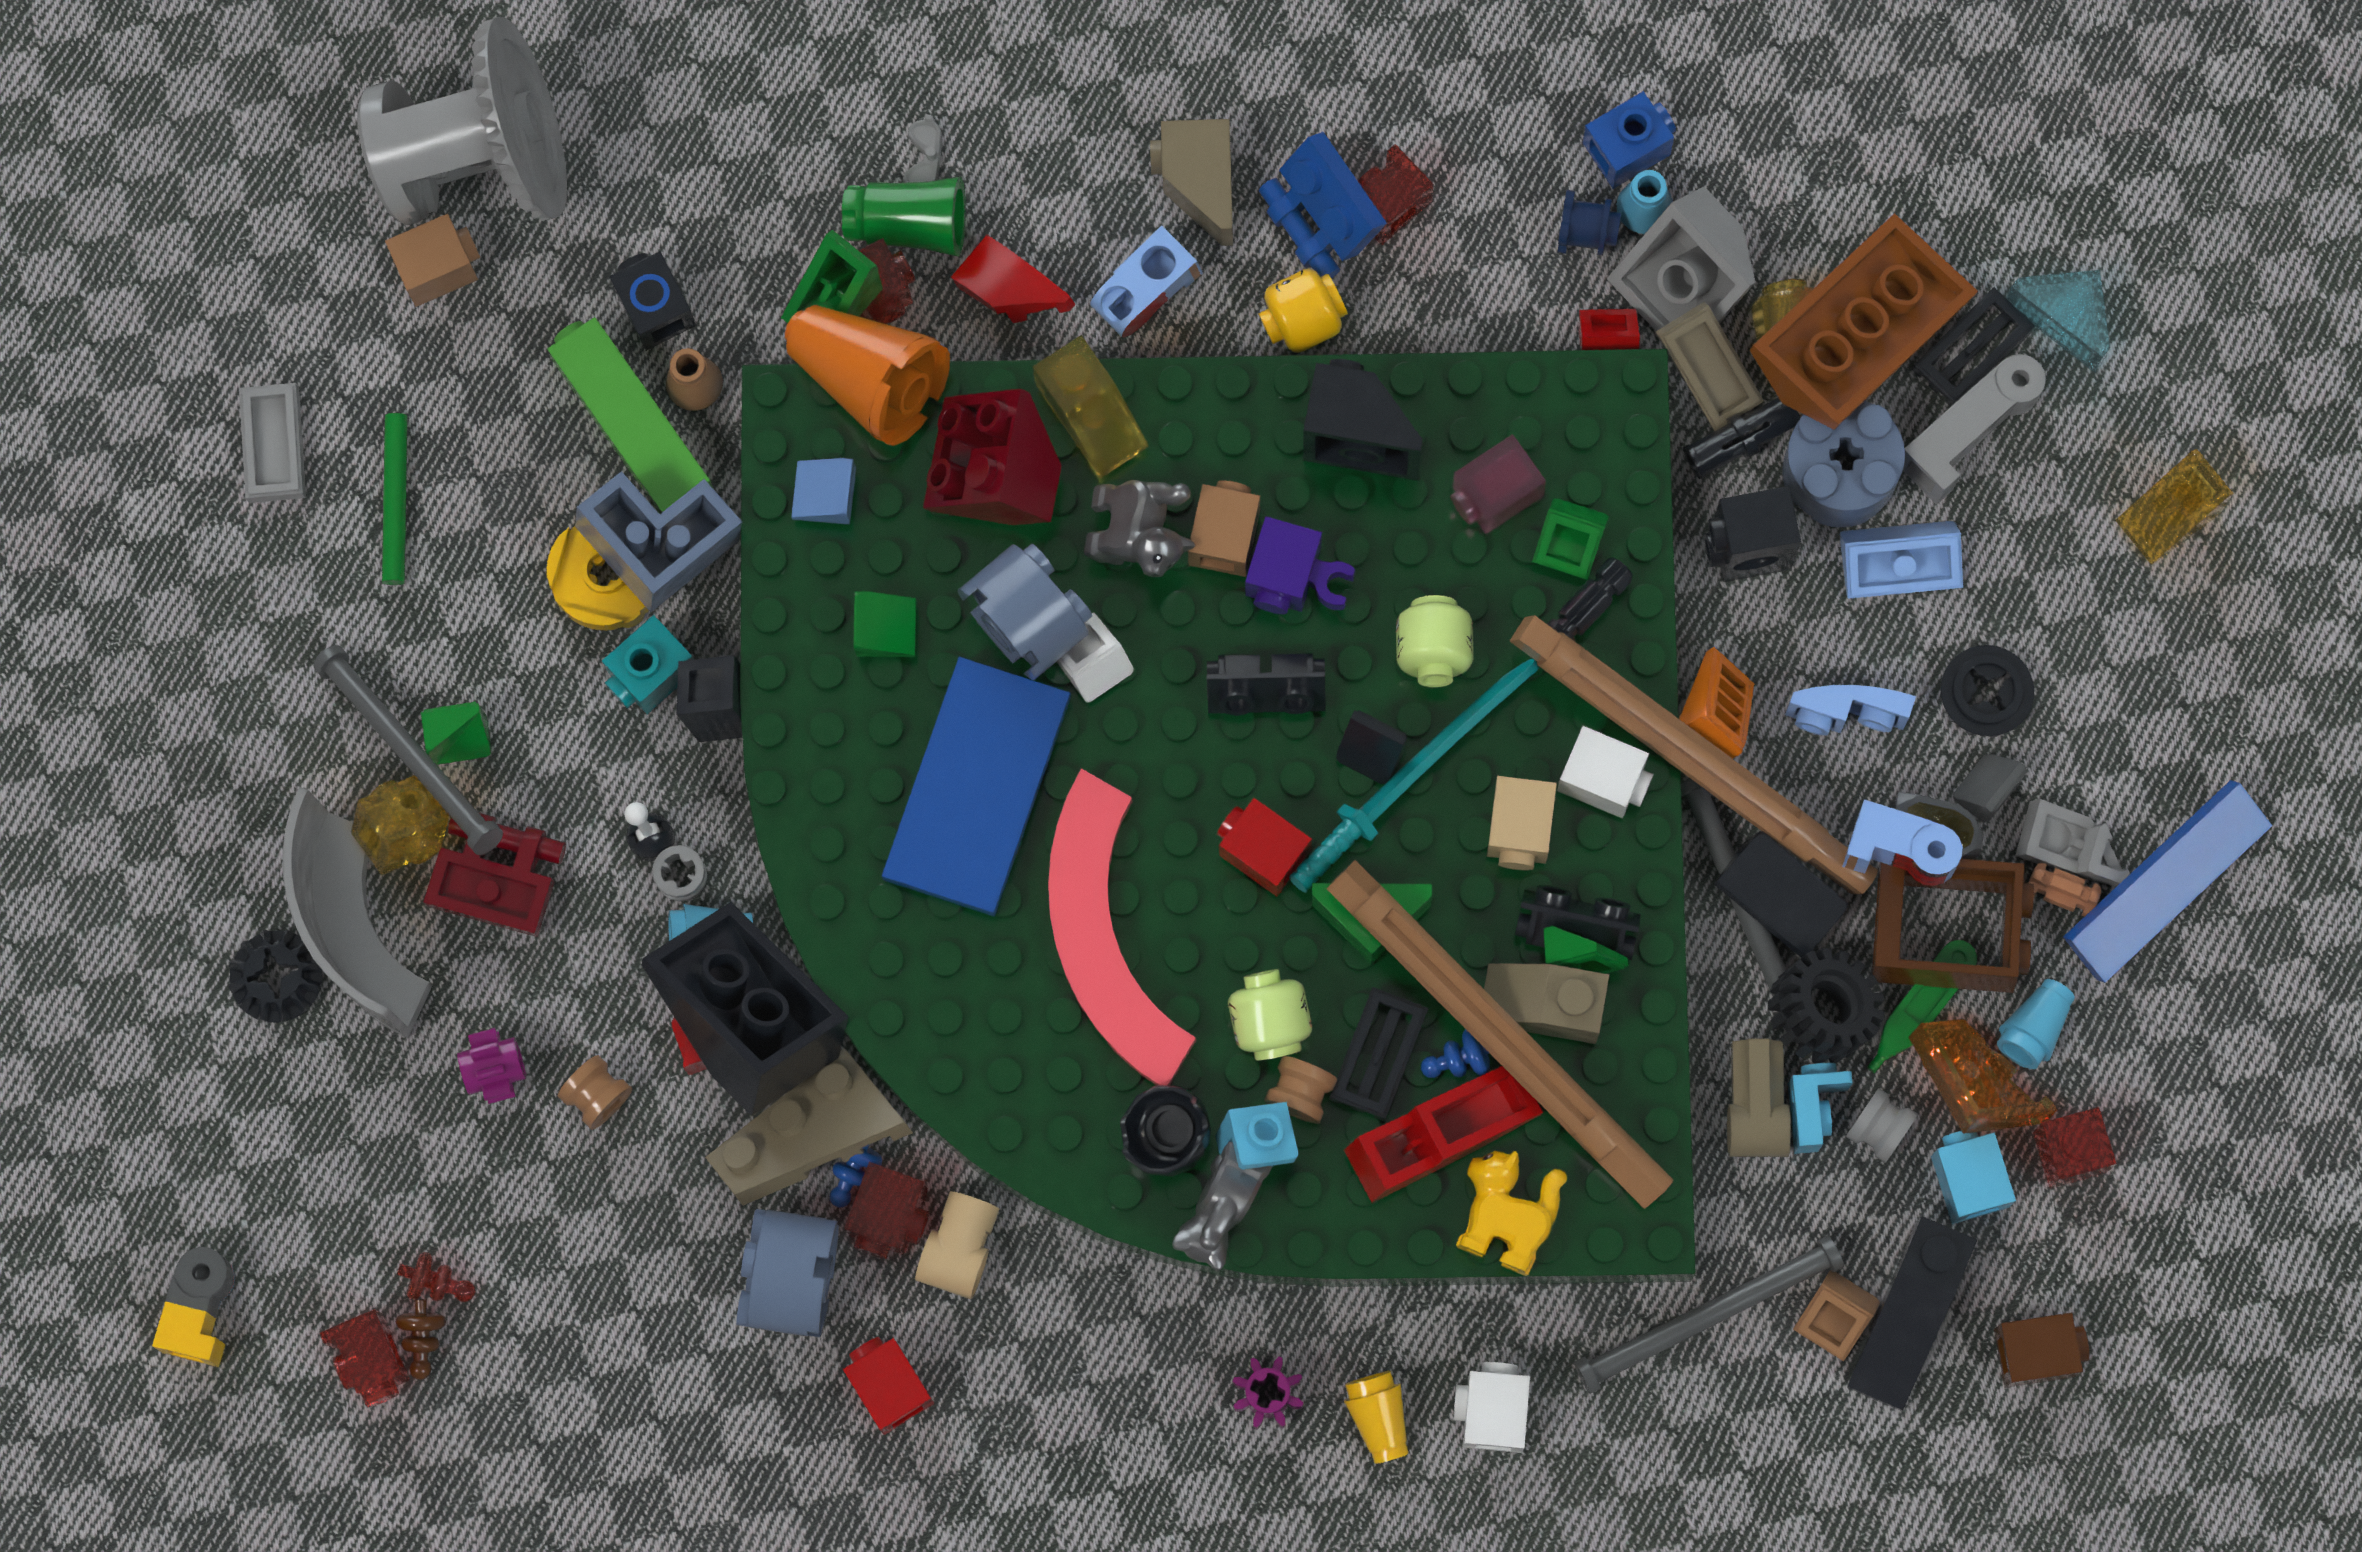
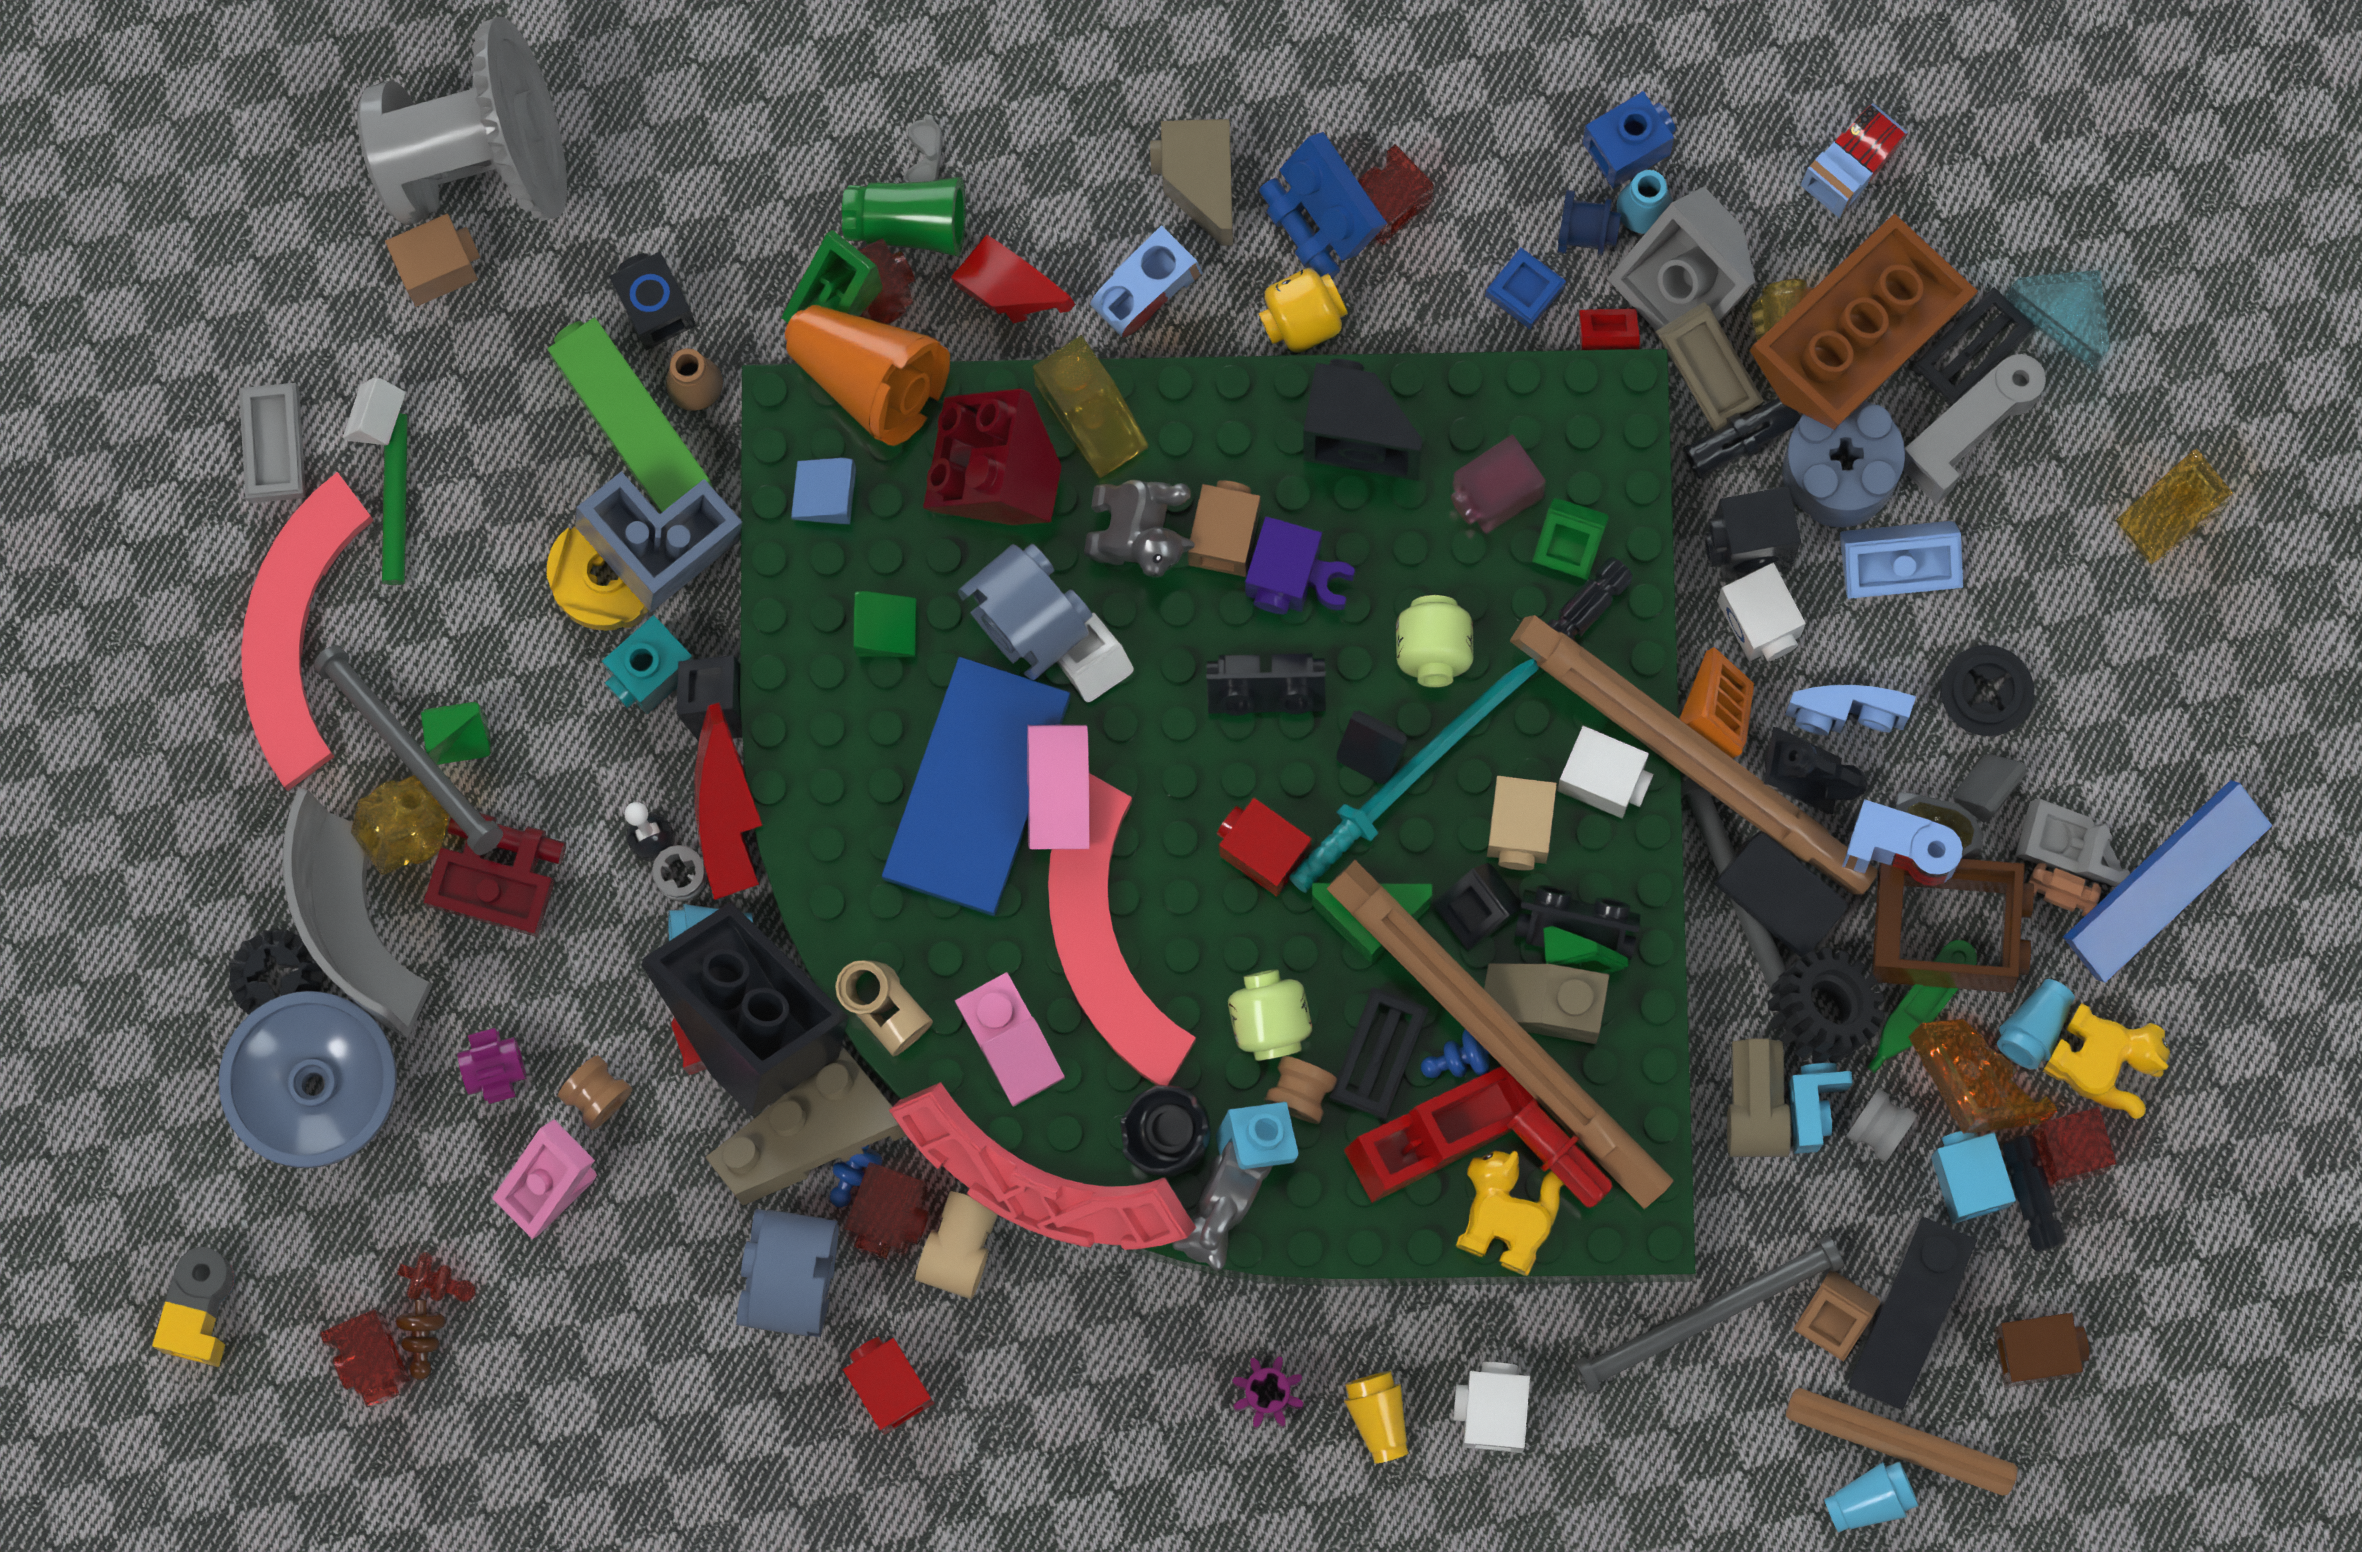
none -> sand blue dish [219,991,397,1168]
none -> coral tile [241,472,374,791]
none -> white slope [343,378,406,445]
none -> bright pink slope [492,1119,597,1239]
none -> red slope [694,702,762,900]
none -> tan piece [835,960,933,1057]
none -> coral tile [889,1082,1196,1250]
none -> bright pink slope [955,972,1065,1107]
none -> bright pink slope [1027,725,1089,849]
none -> black slope [1432,863,1524,950]
none -> blue tile [1485,247,1566,330]
none -> red axle [1506,1098,1613,1208]
none -> white brick [1717,562,1806,662]
none -> black hinge [1764,727,1867,814]
none -> medium nougat axle [1786,1388,2018,1496]
none -> leg [1801,103,1908,218]
none -> medium azure cone [1824,1461,1919,1532]
none -> black axle [2002,1135,2065,1252]
none -> yellow animal [2043,1003,2170,1119]

